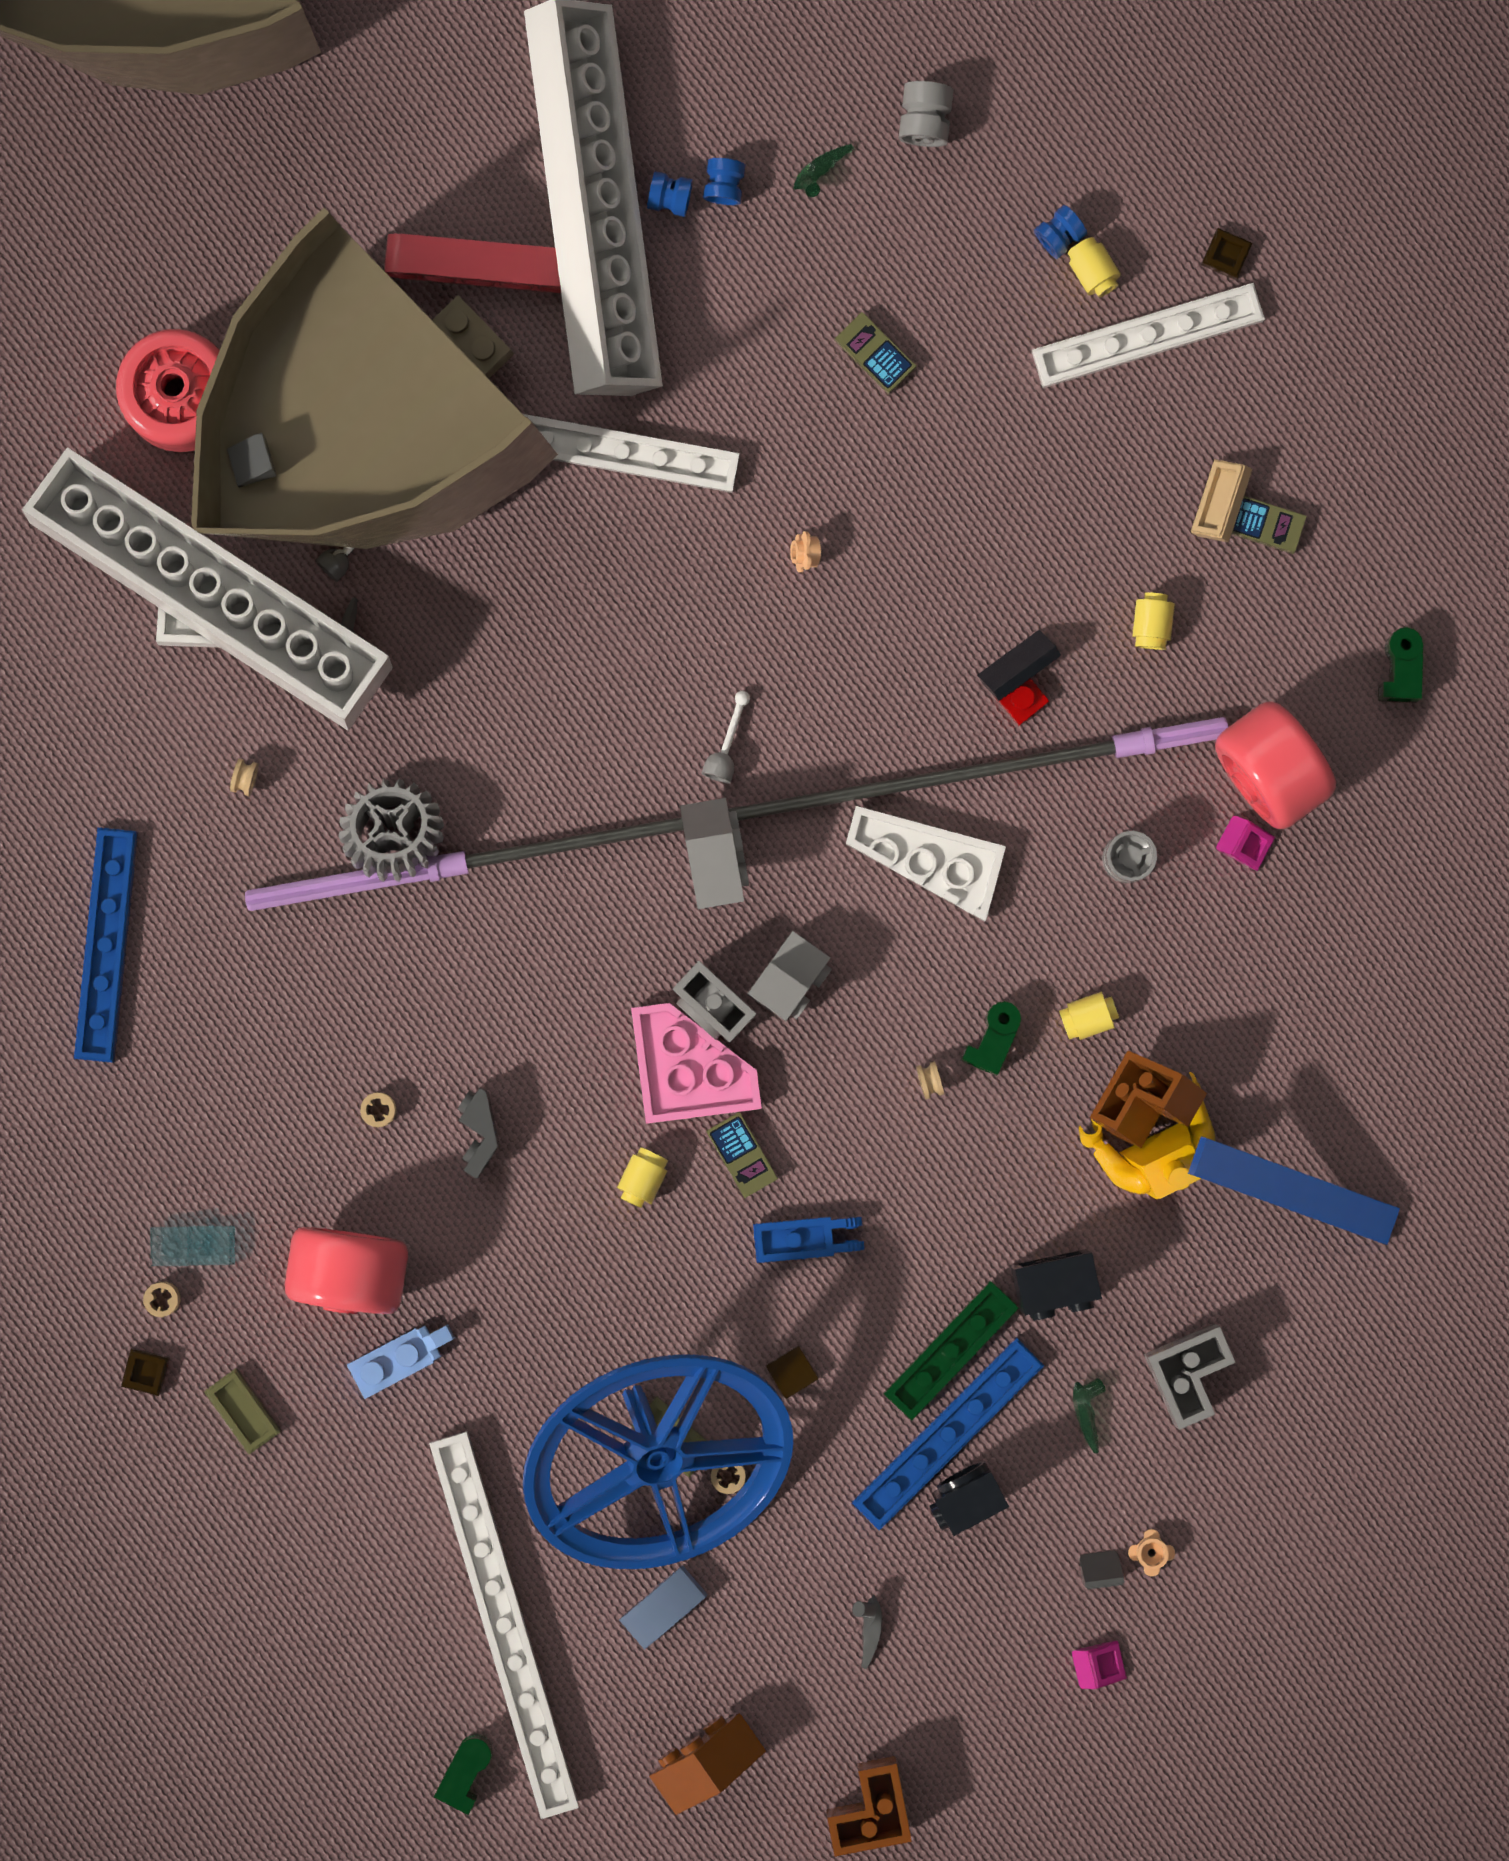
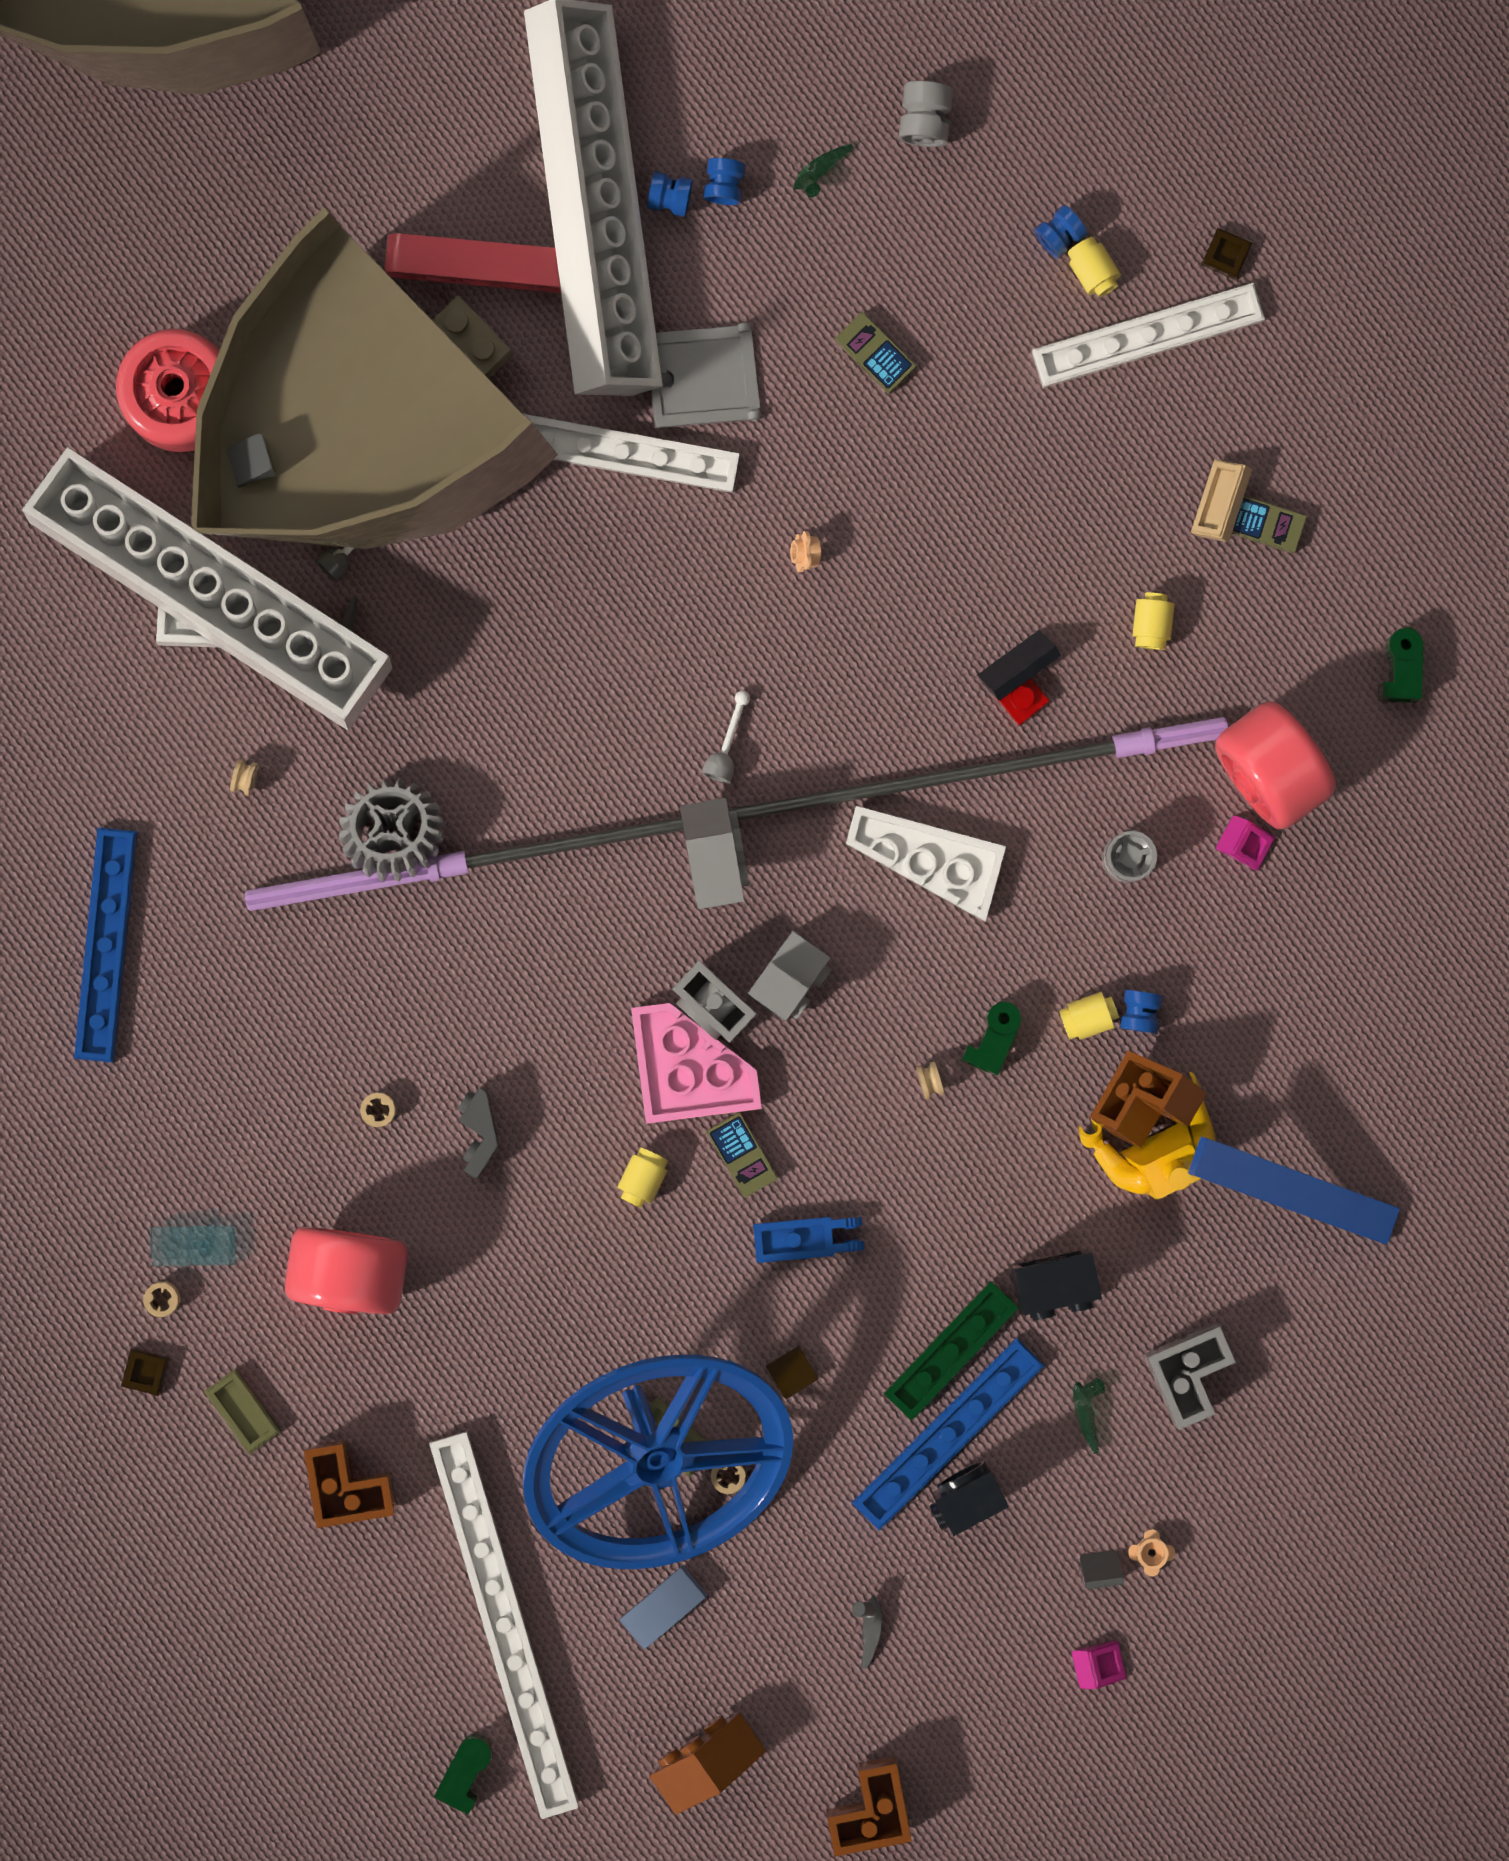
light blue hinge [347,1324,455,1399] -> none
none -> dark orange brick [304,1440,398,1529]
none -> light grey container [651,322,761,428]
none -> blue wheel [1119,990,1164,1034]

